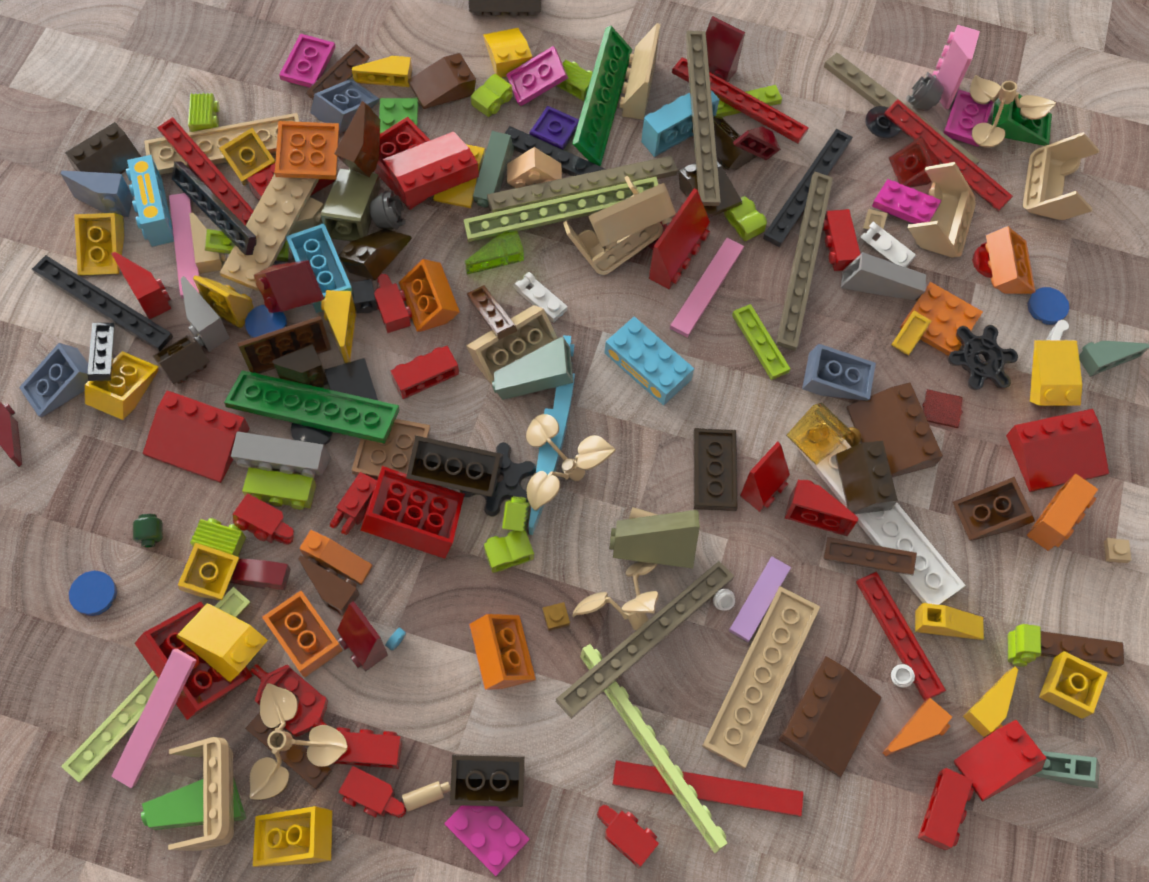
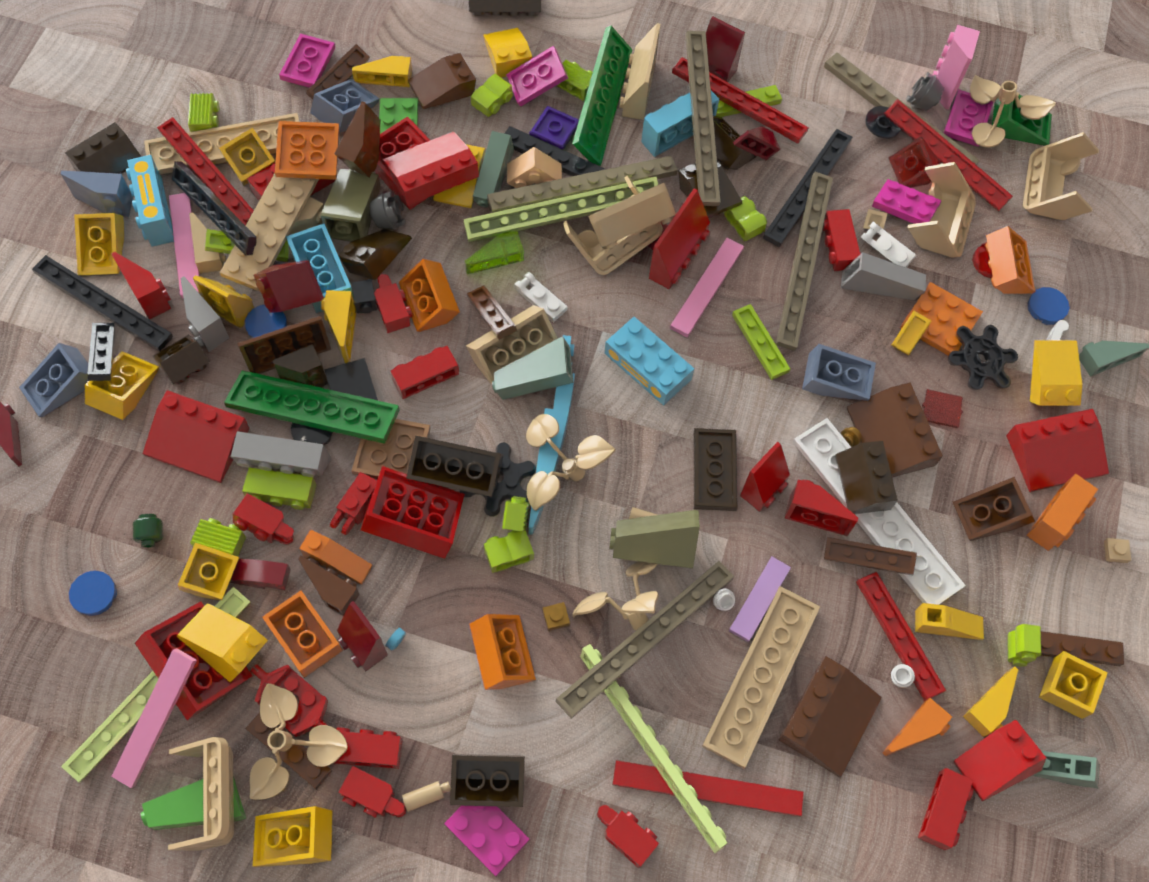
clear yellow slope [786,402,852,465] -> none

